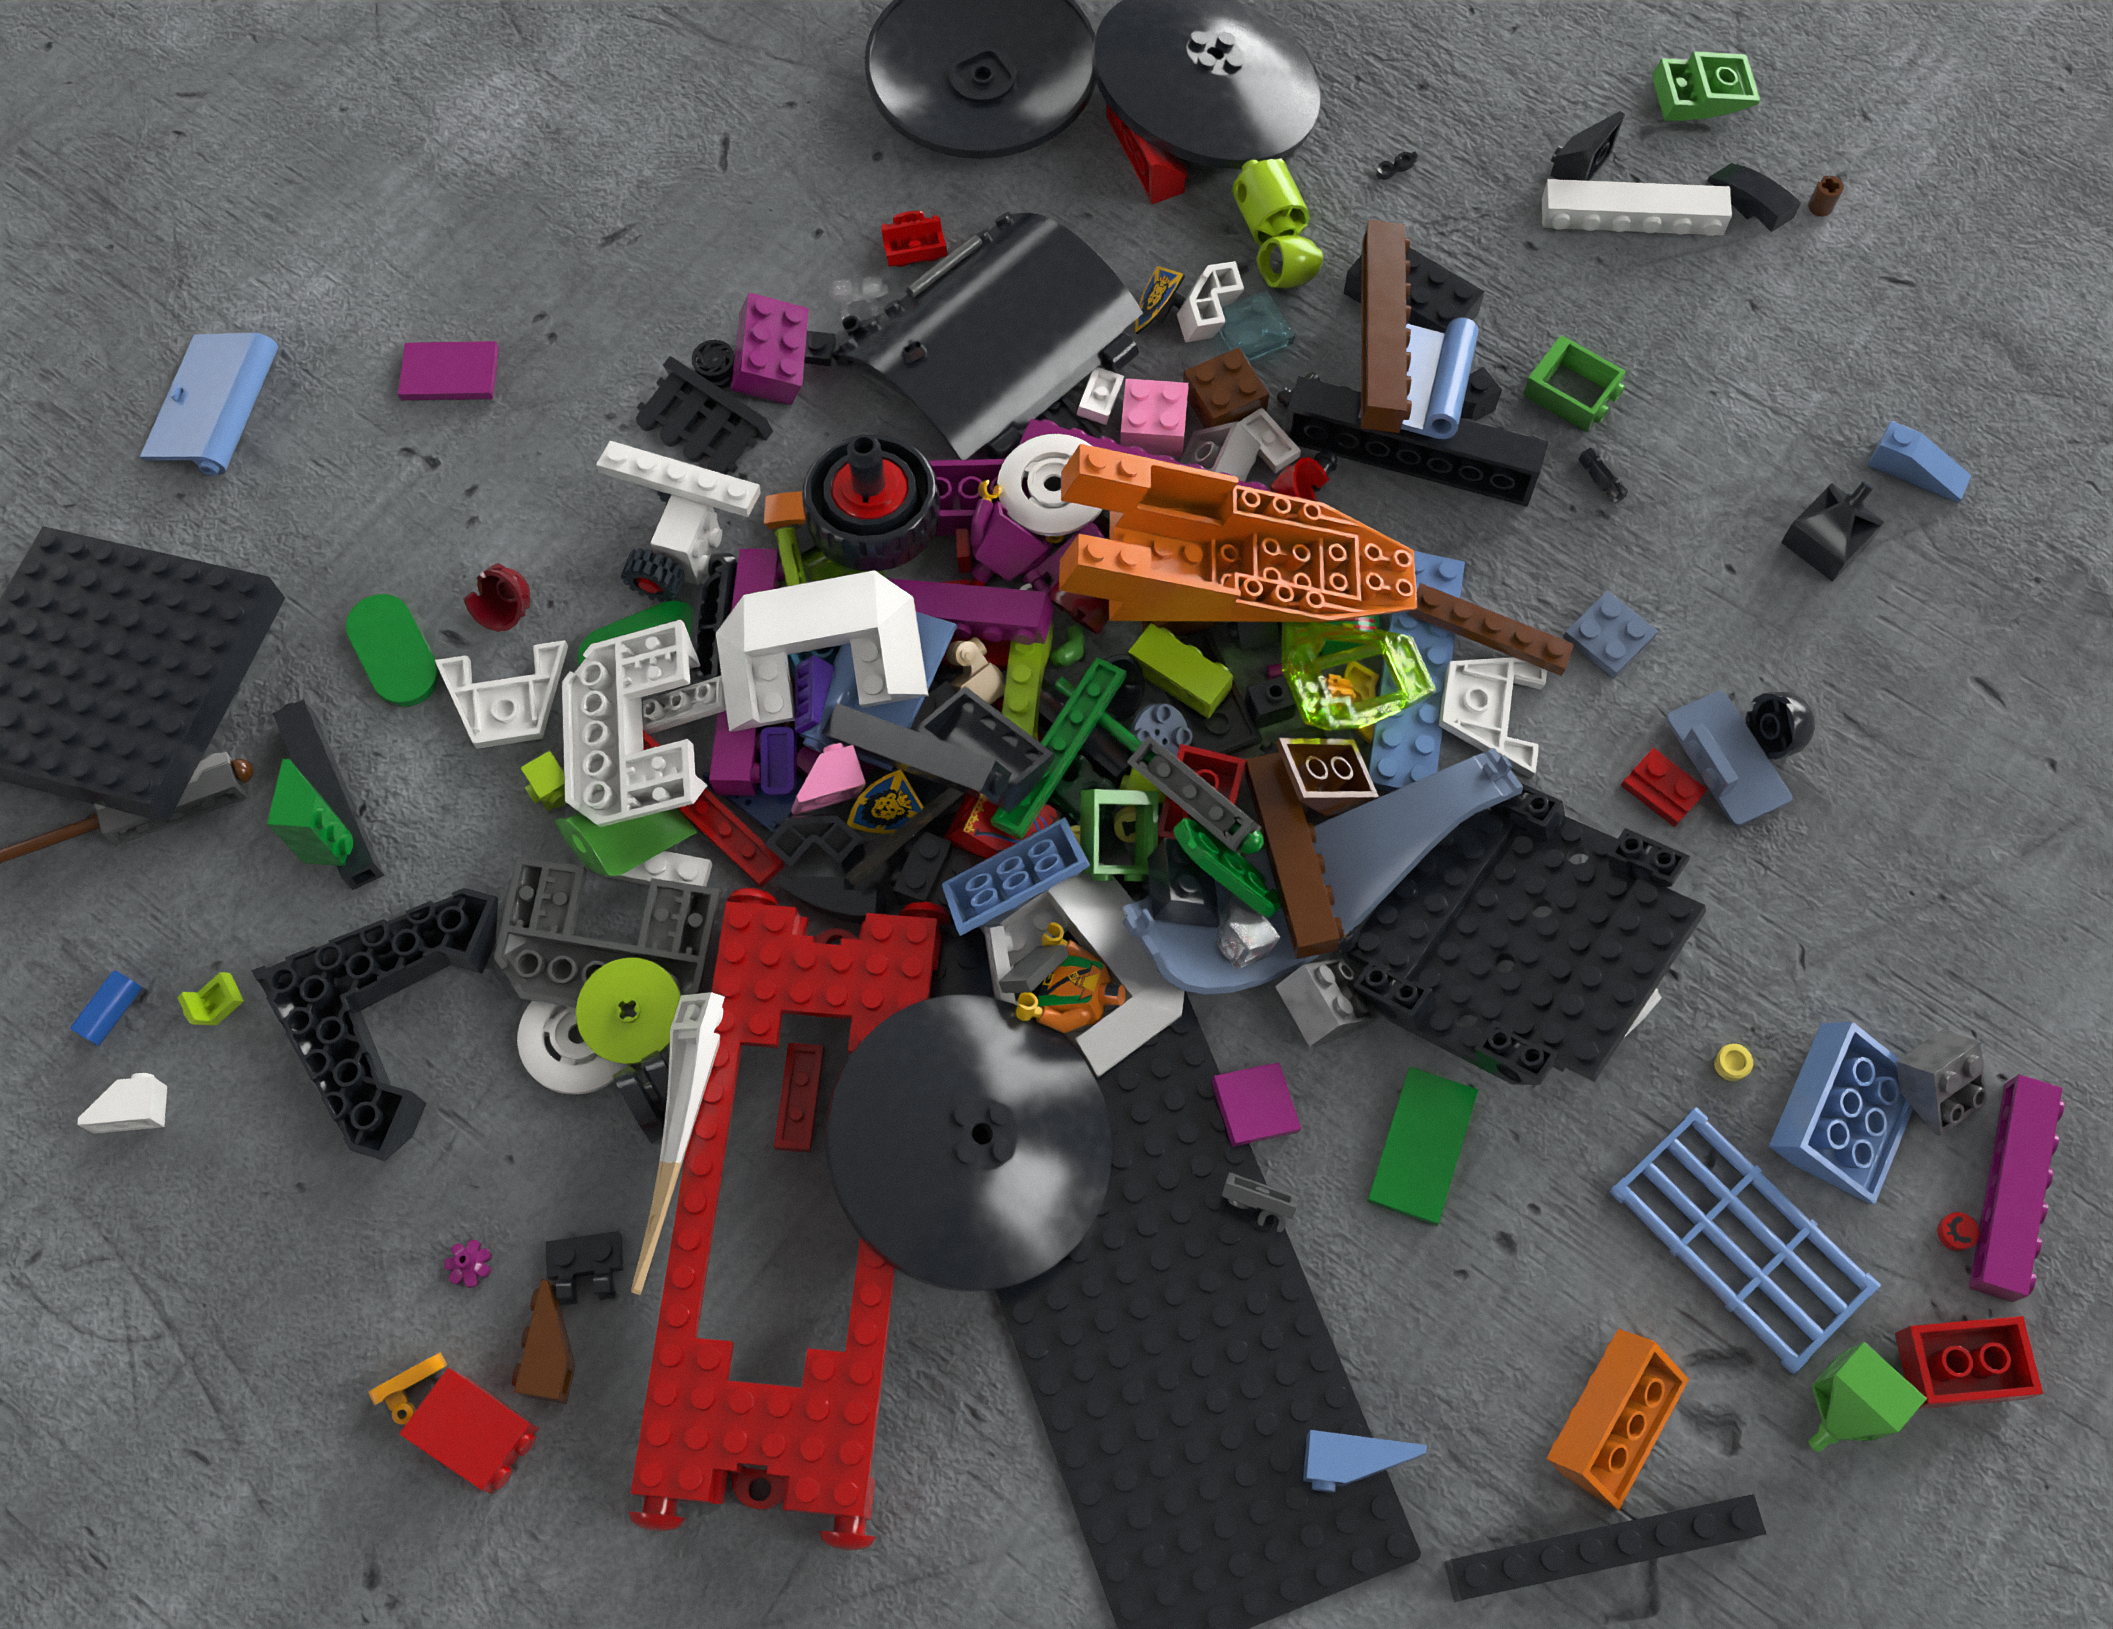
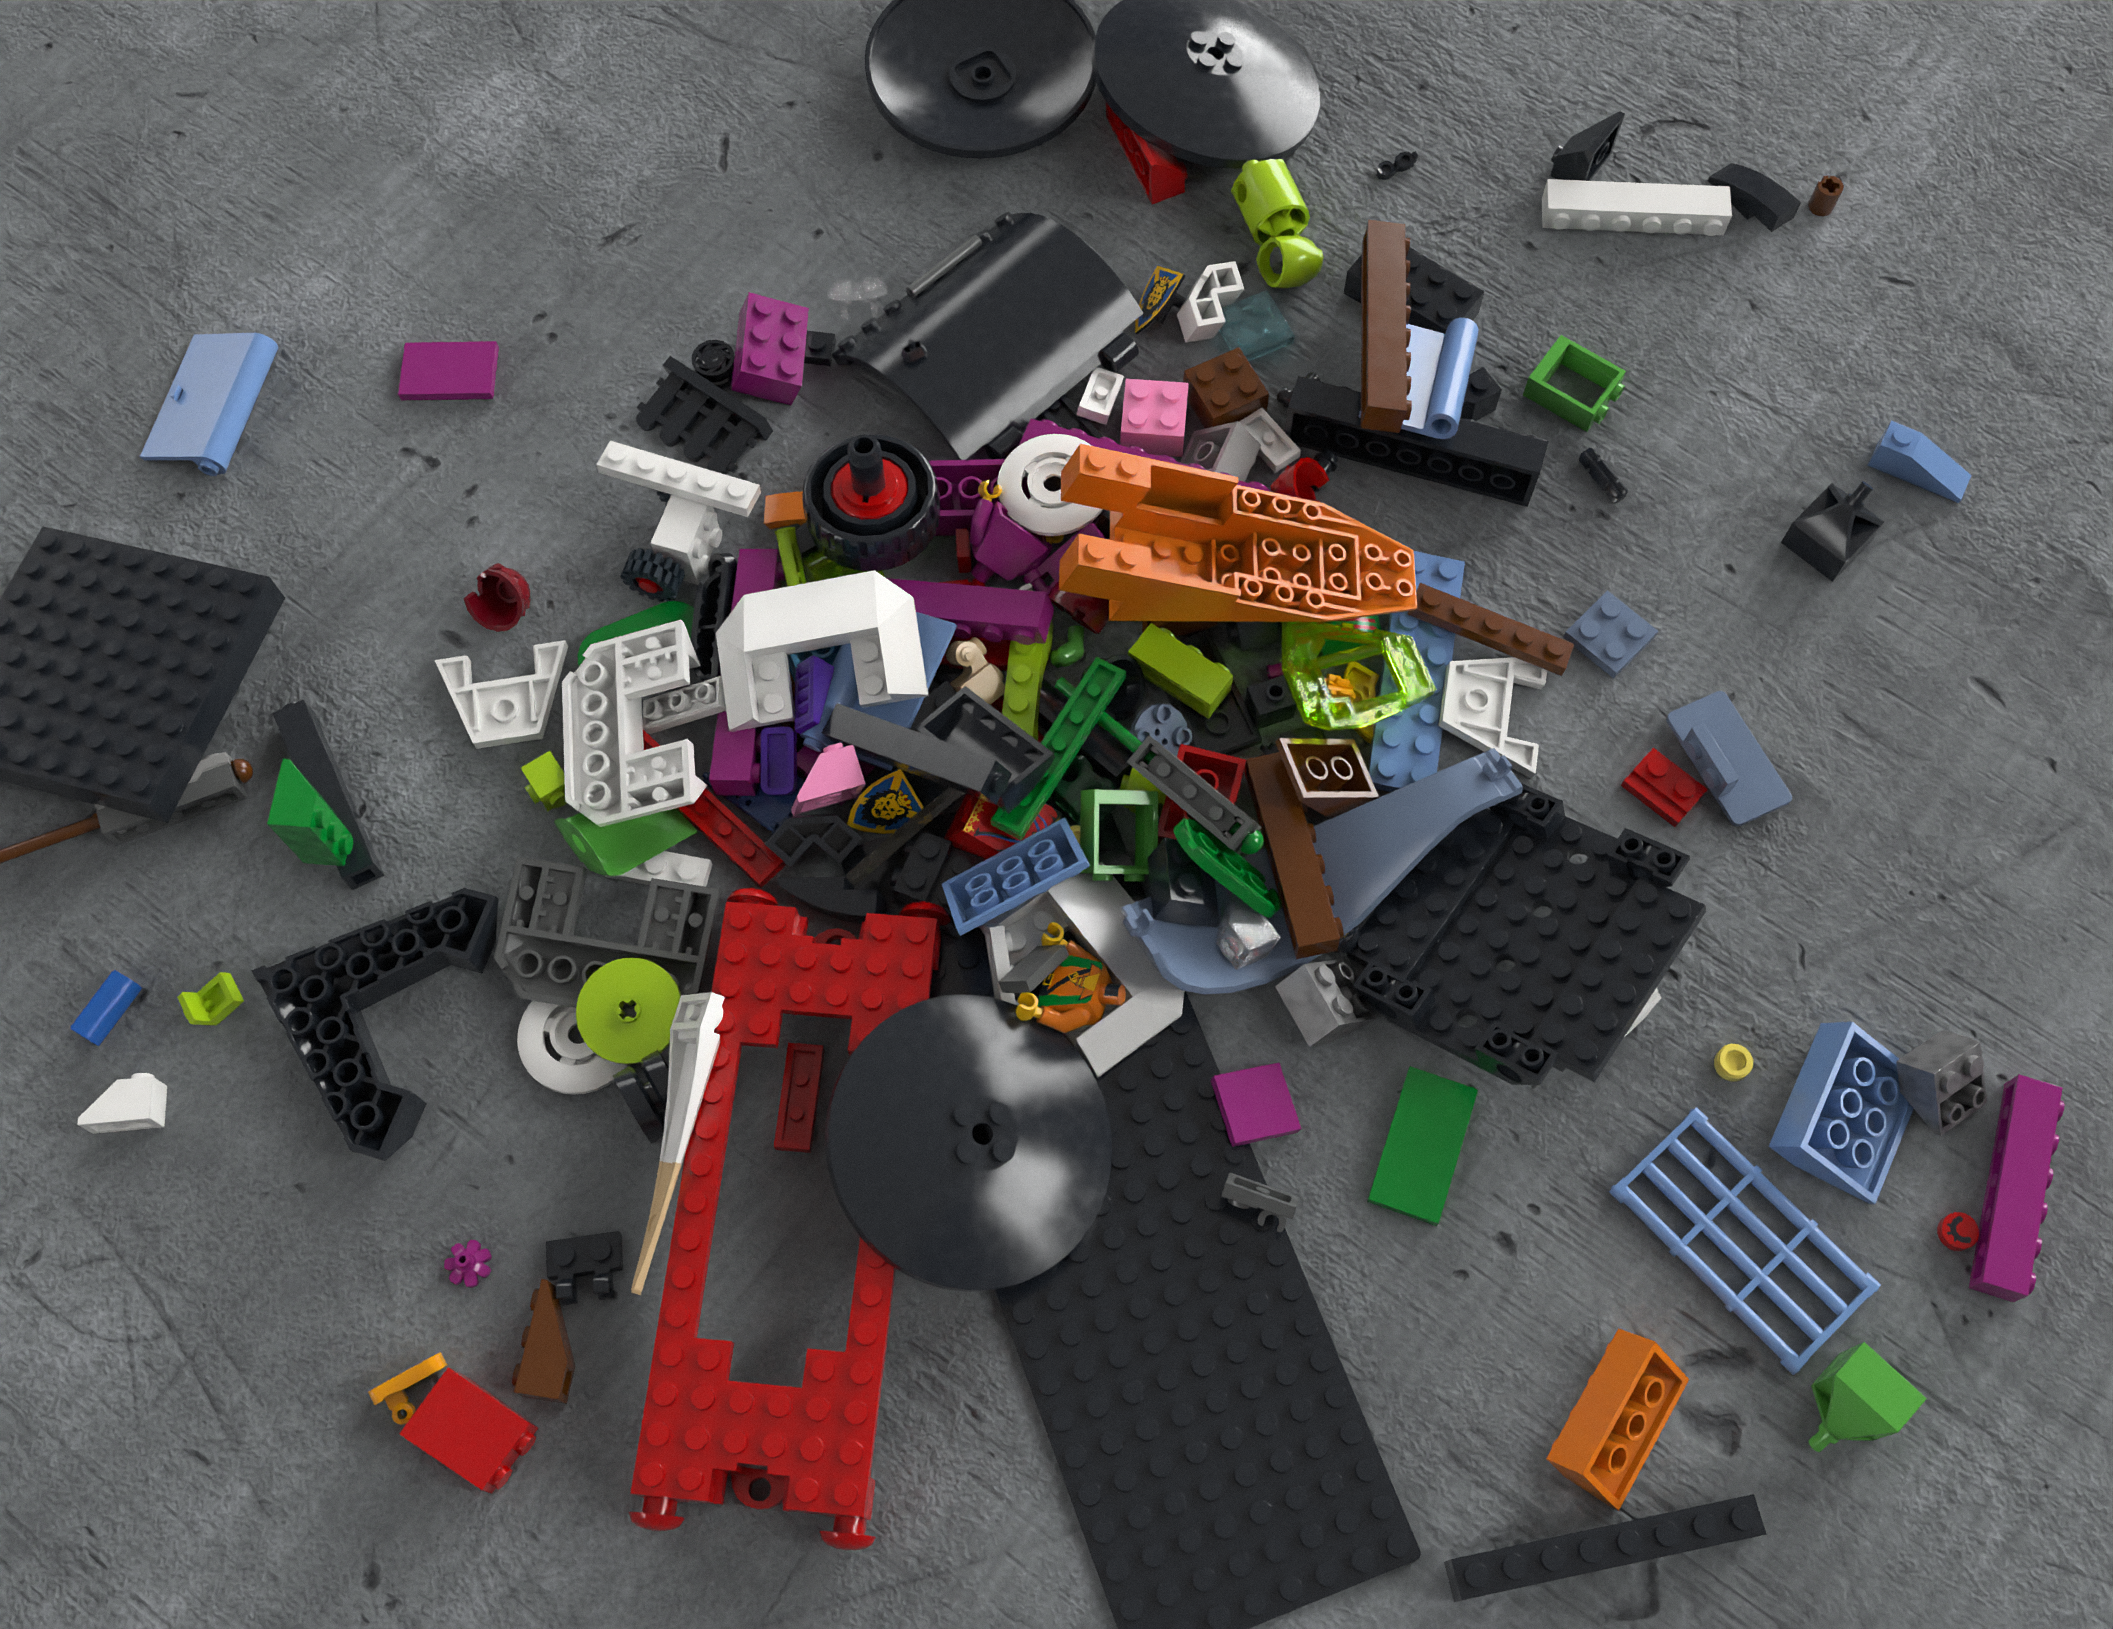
green tile [346,594,440,707] -> none
black hand [842,313,884,336] -> none
red slope [881,211,948,267] -> none
light yellow tile [1114,807,1136,842] -> none
medium blue slope [1303,1430,1427,1492] -> none
bright green slope [1652,51,1760,121] -> none
black cylinder [1745,692,1815,760] -> none
red brick [1895,1316,2043,1409] -> none

